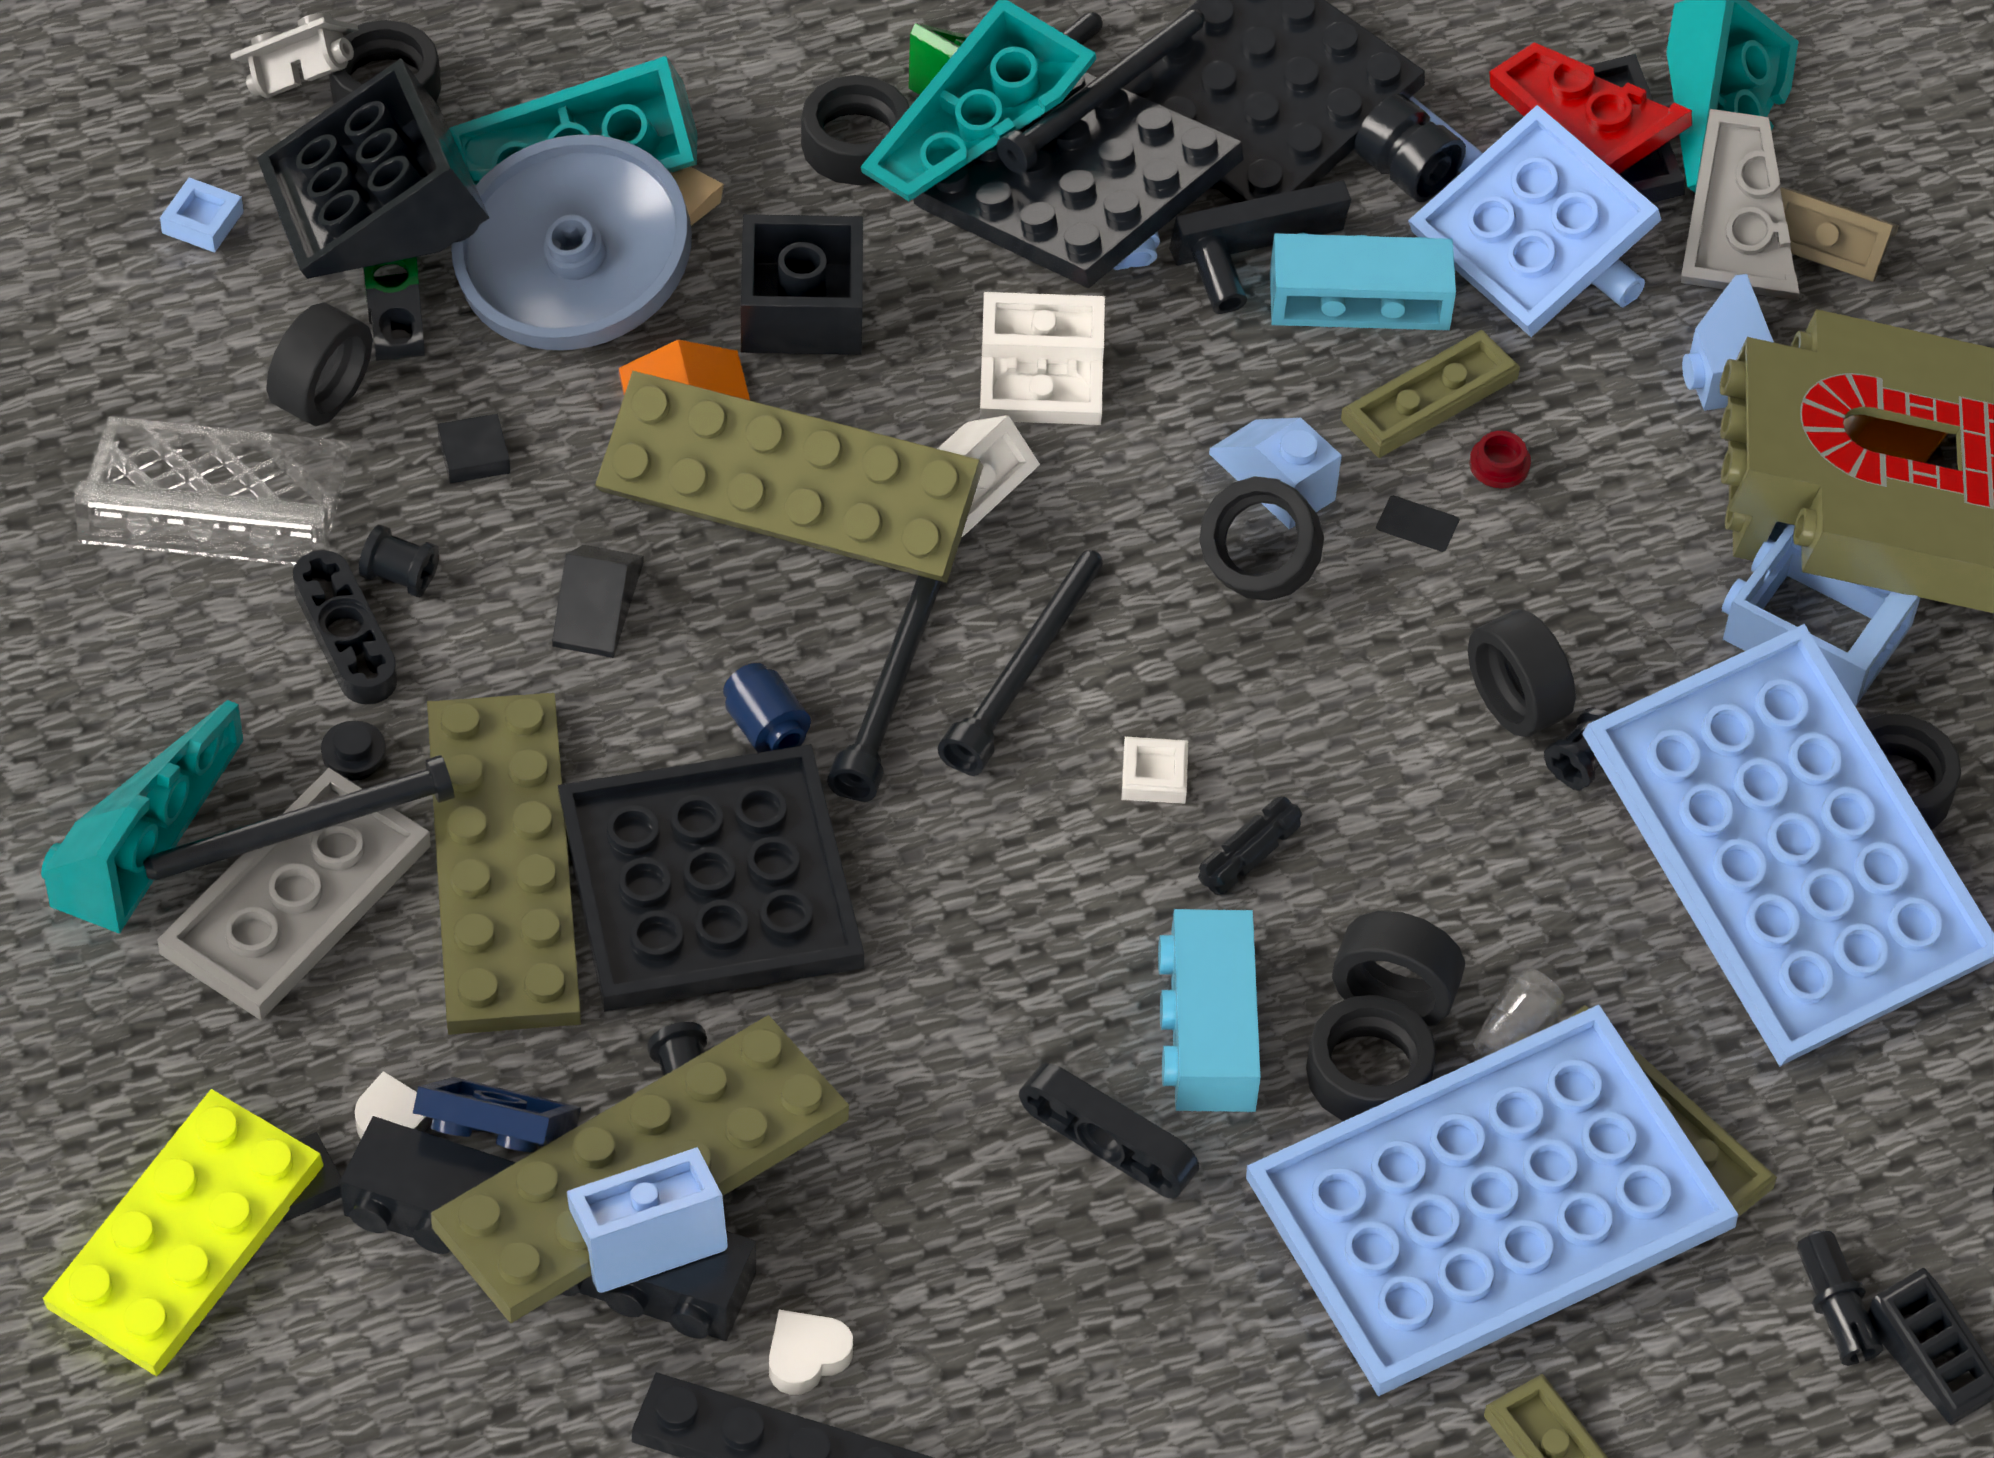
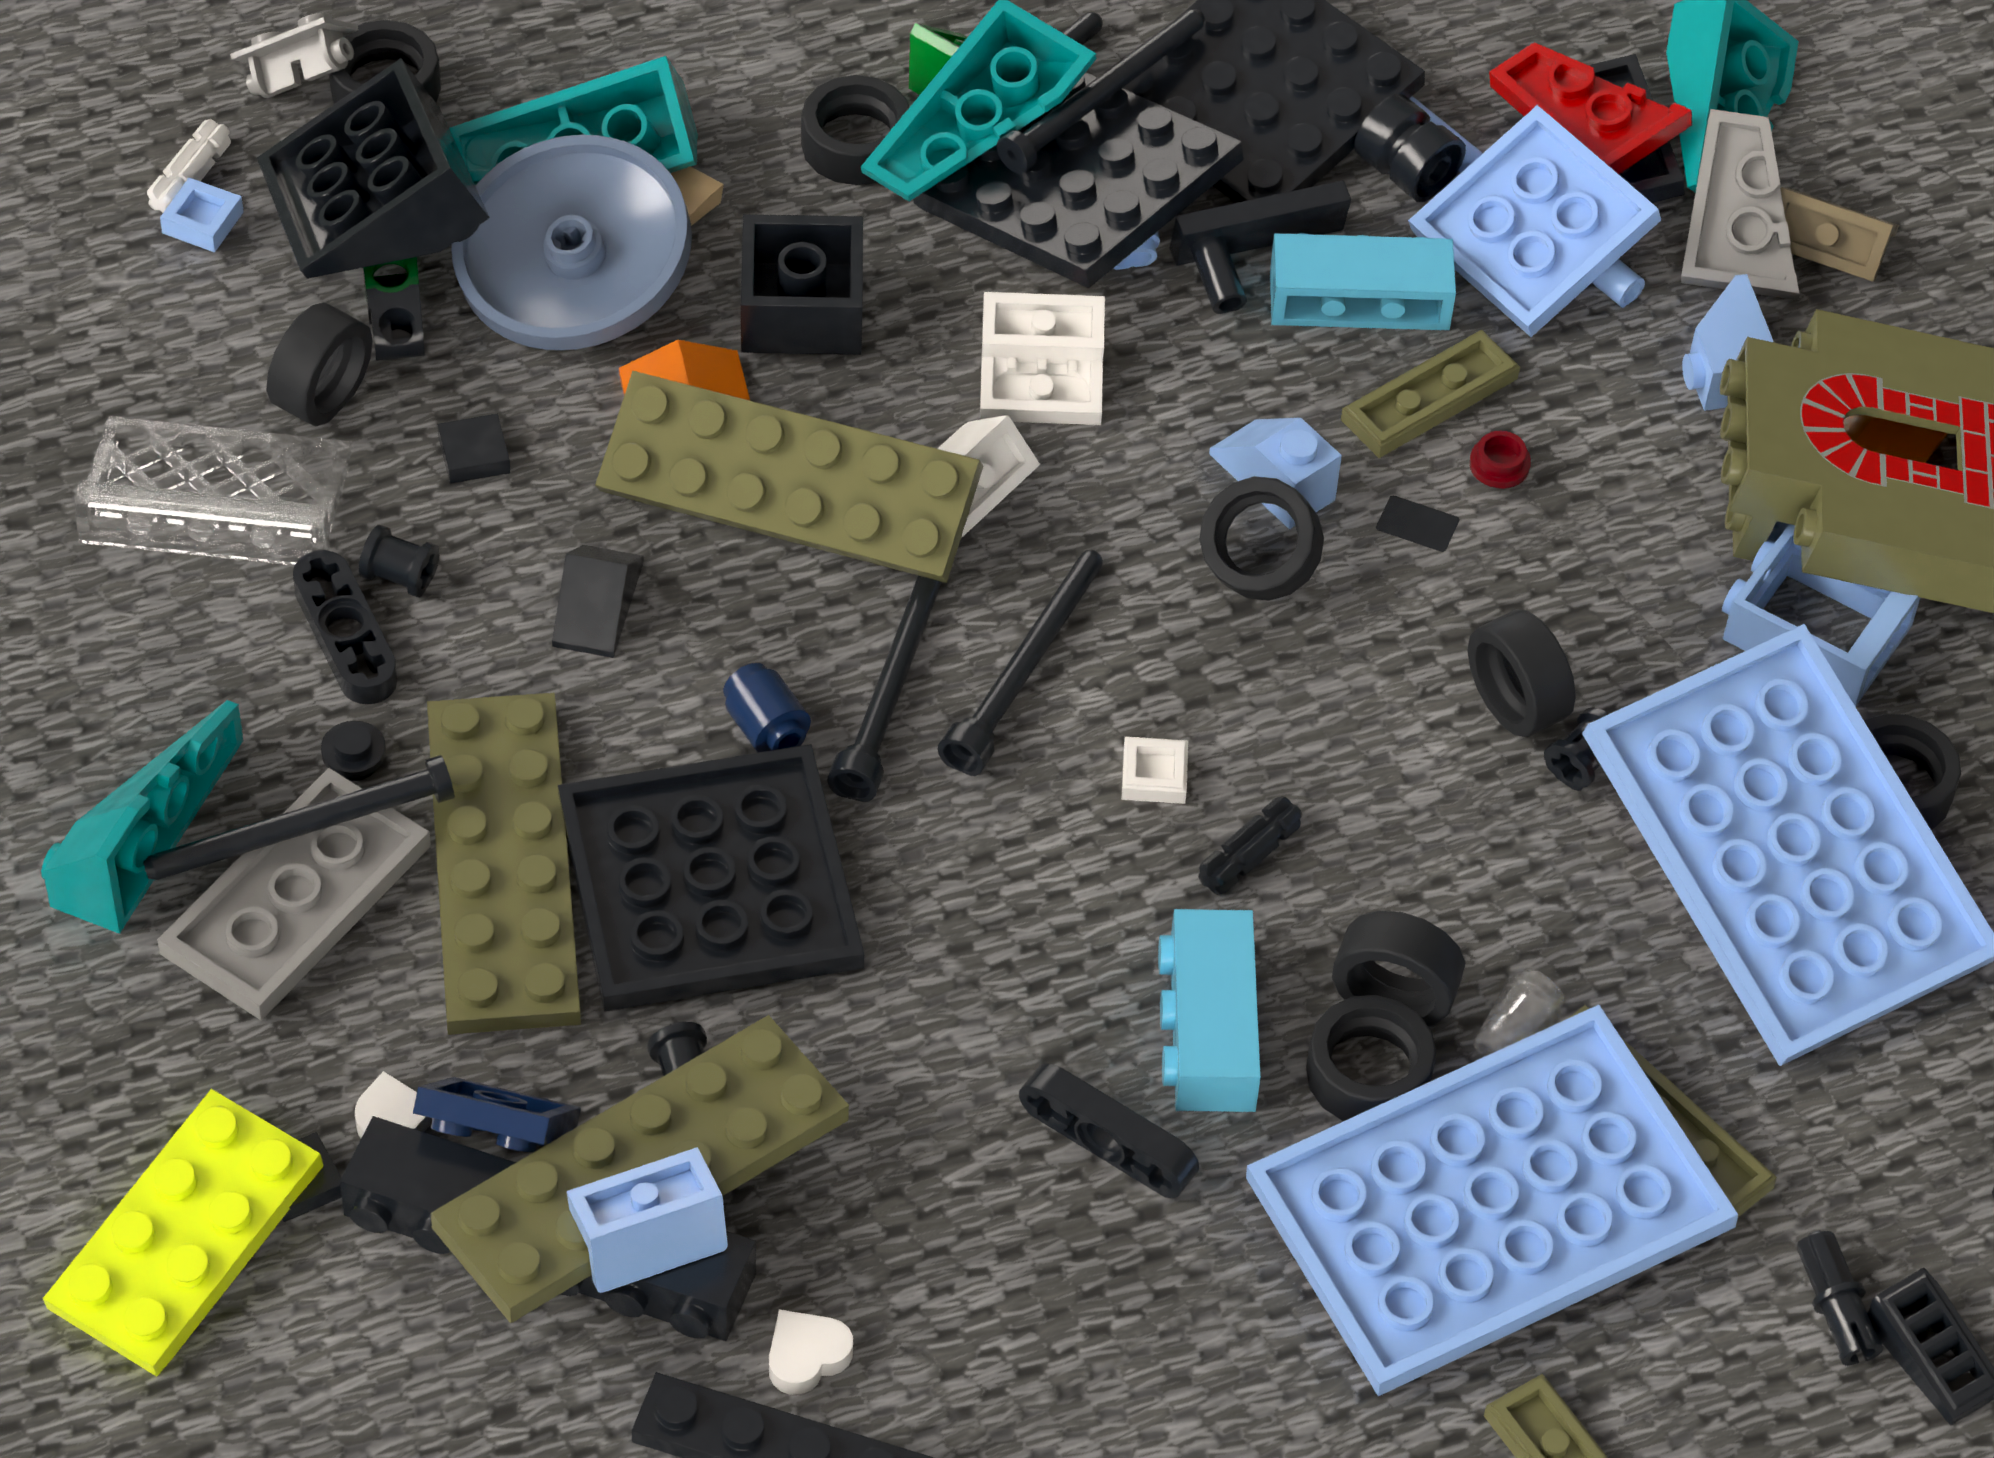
none -> white axle [147,119,231,213]

